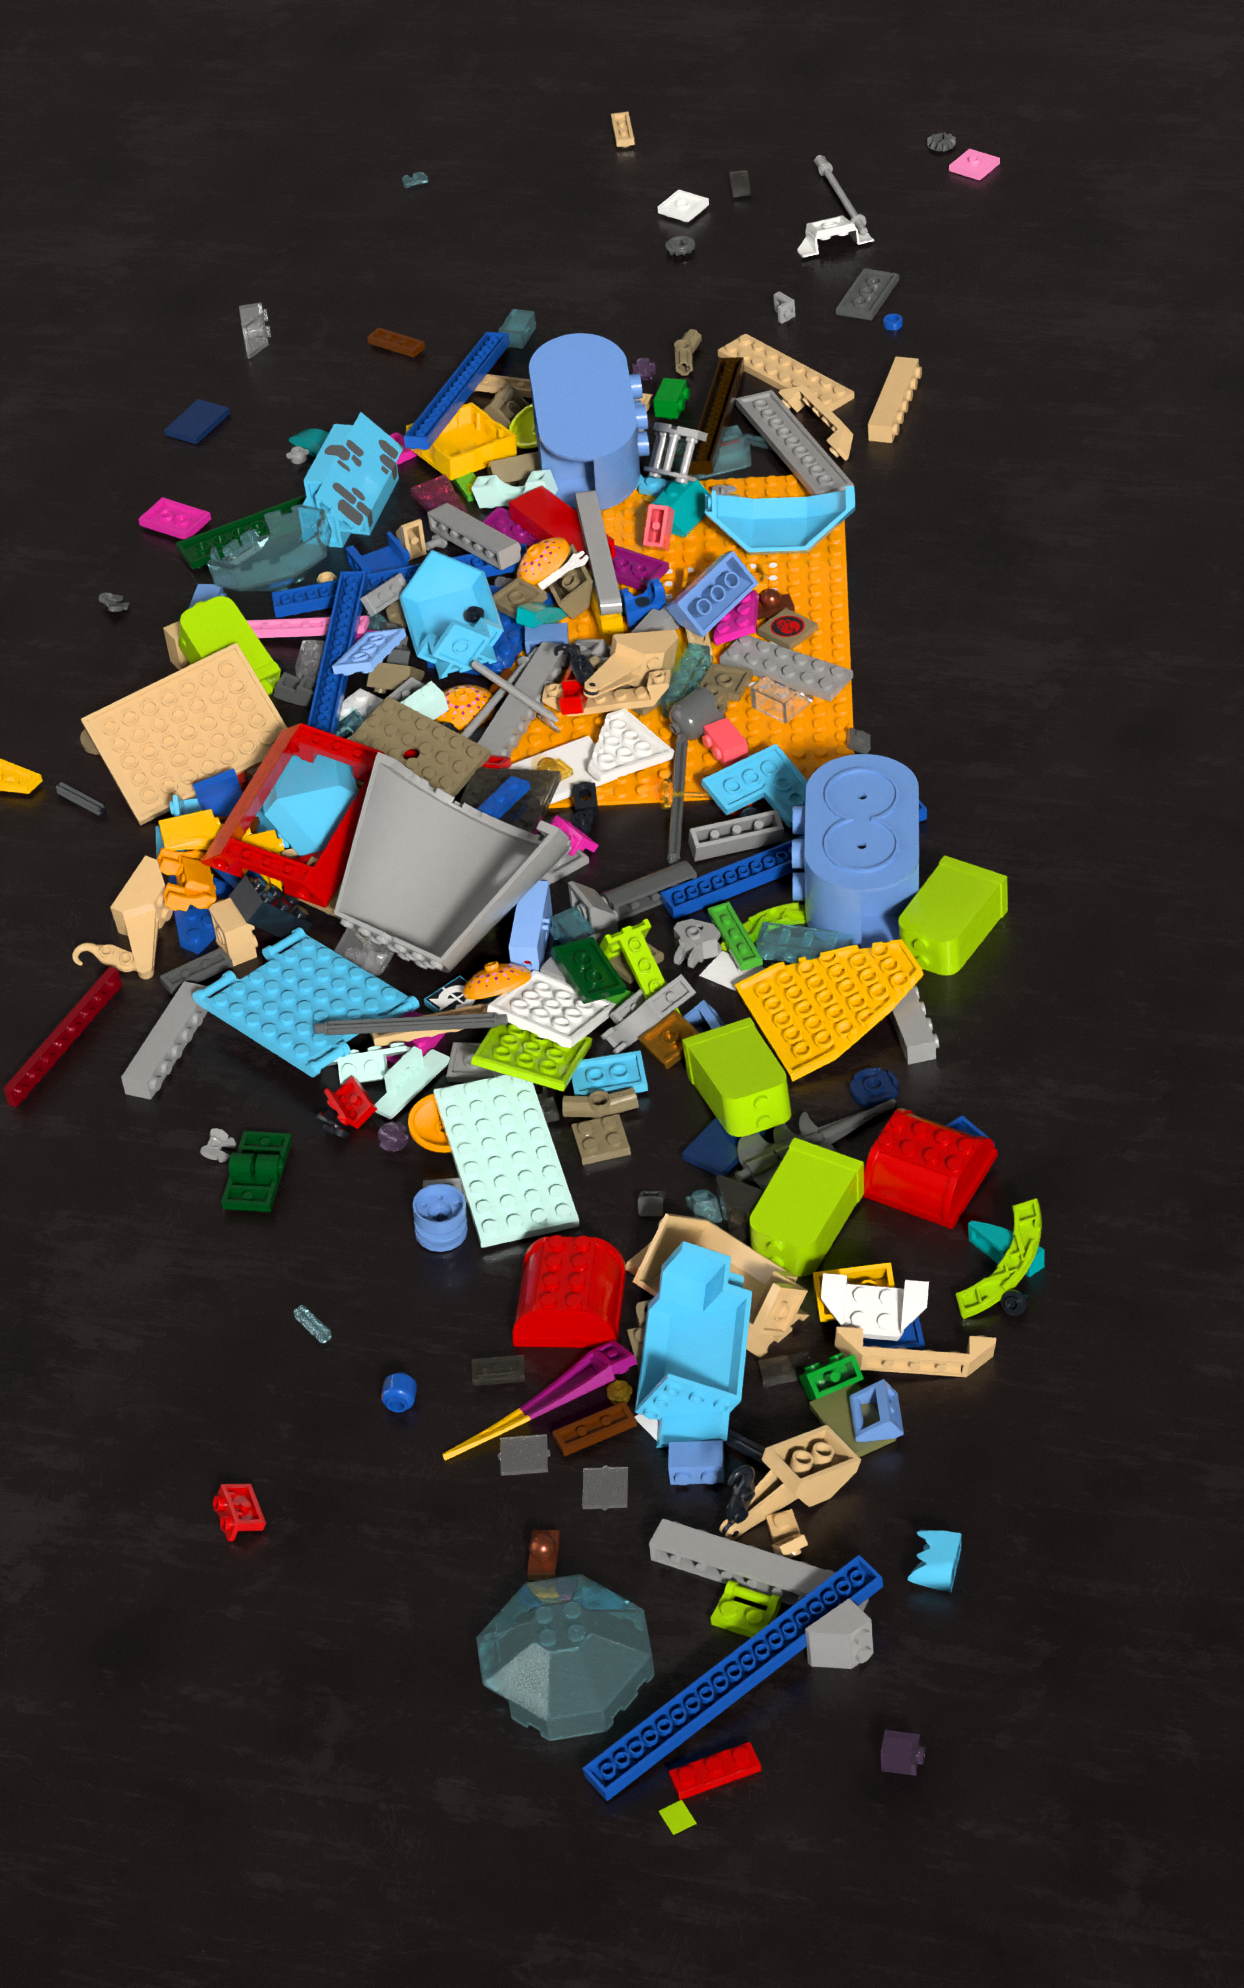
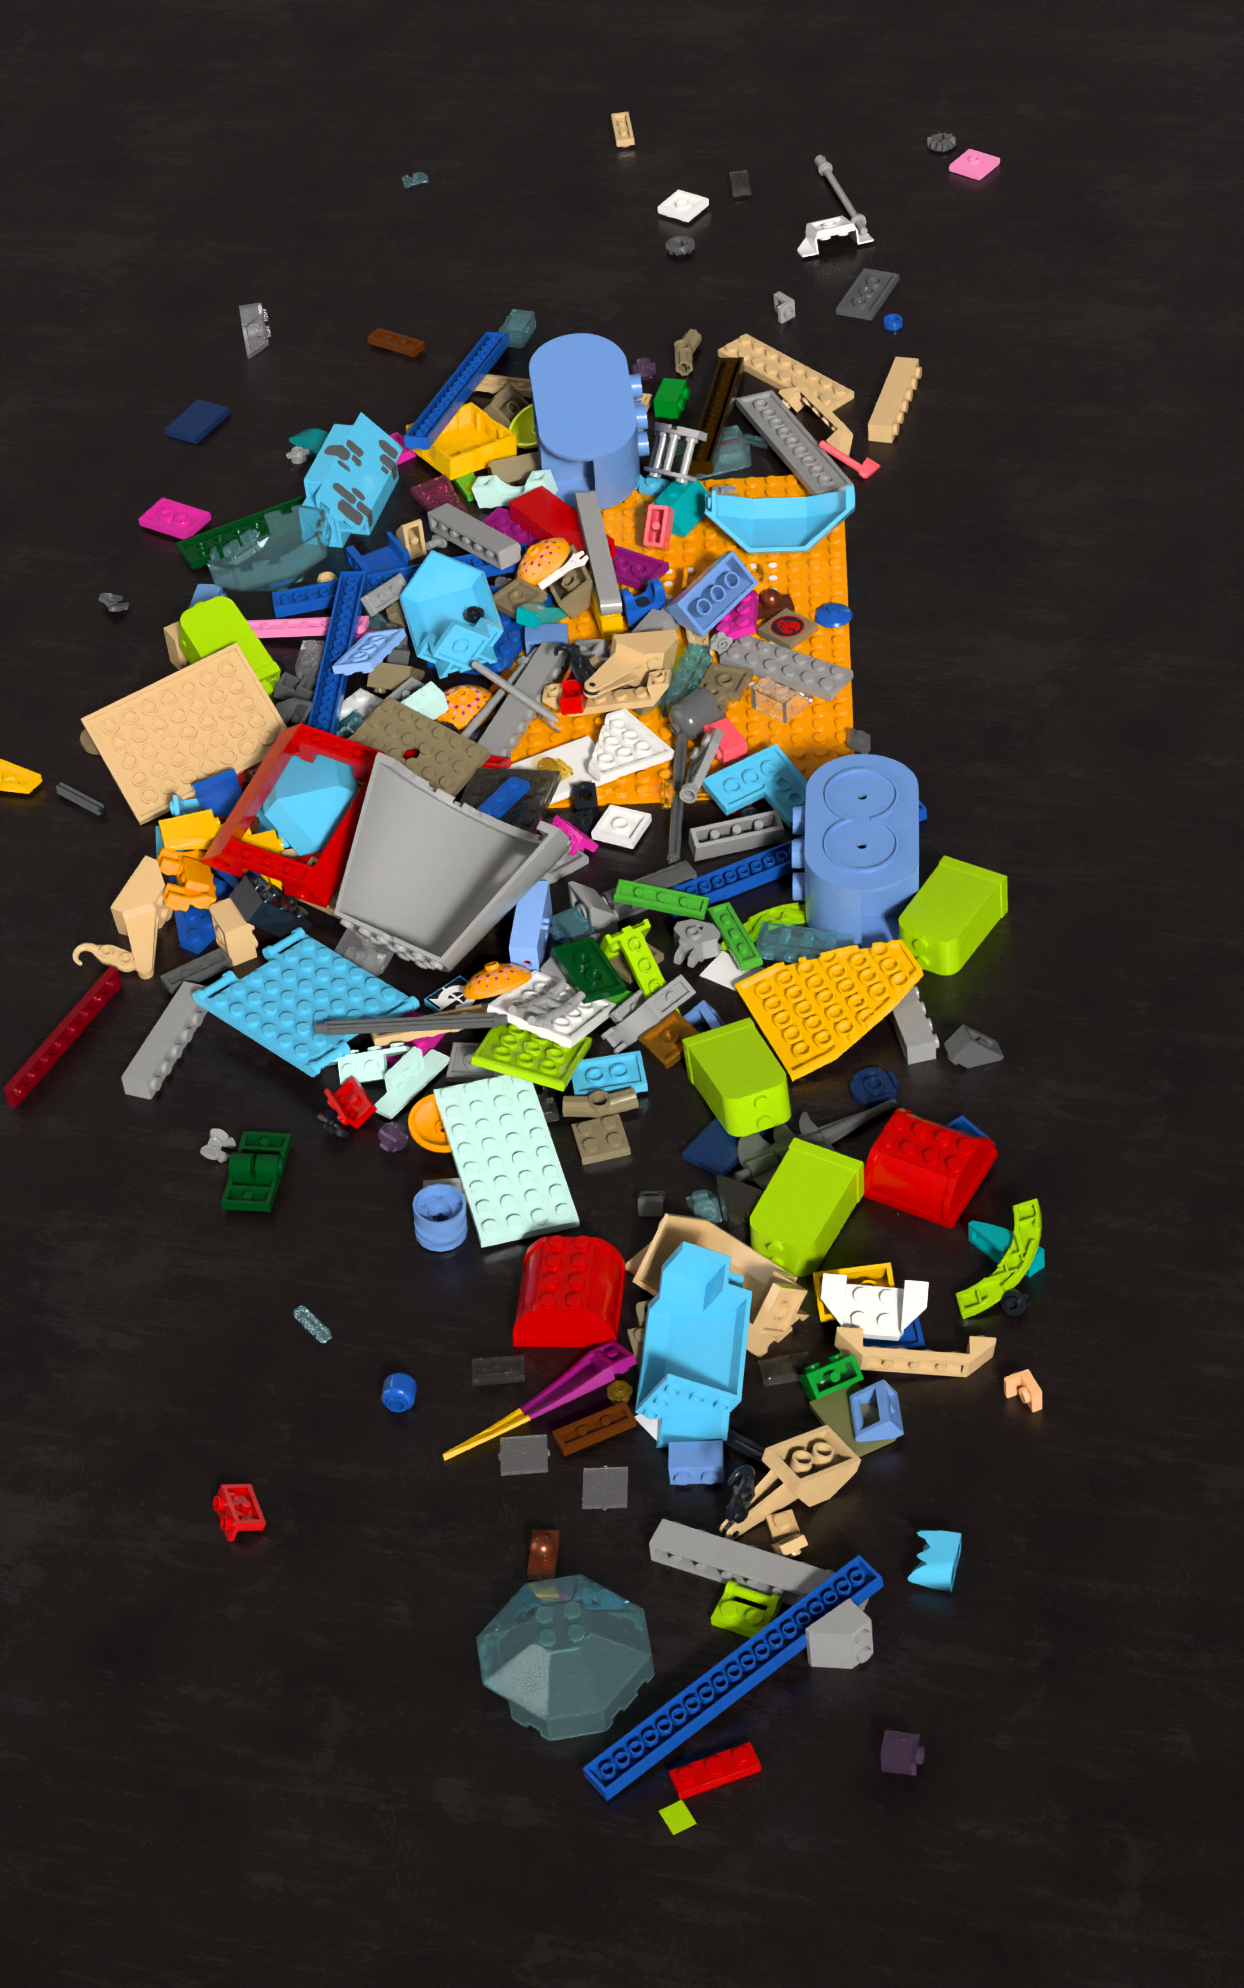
none -> dark grey slope [275,697,314,728]
none -> light grey piece [508,981,586,1027]
none -> white plate [591,804,652,849]
none -> bright green tile [613,879,710,921]
none -> light grey plate [679,728,724,803]
none -> light grey plate [710,631,733,656]
none -> blue piece [814,603,853,628]
none -> coral piece [819,440,880,479]
none -> dark grey slope [944,1025,1004,1068]
none -> light nougat bracket [1004,1369,1042,1412]

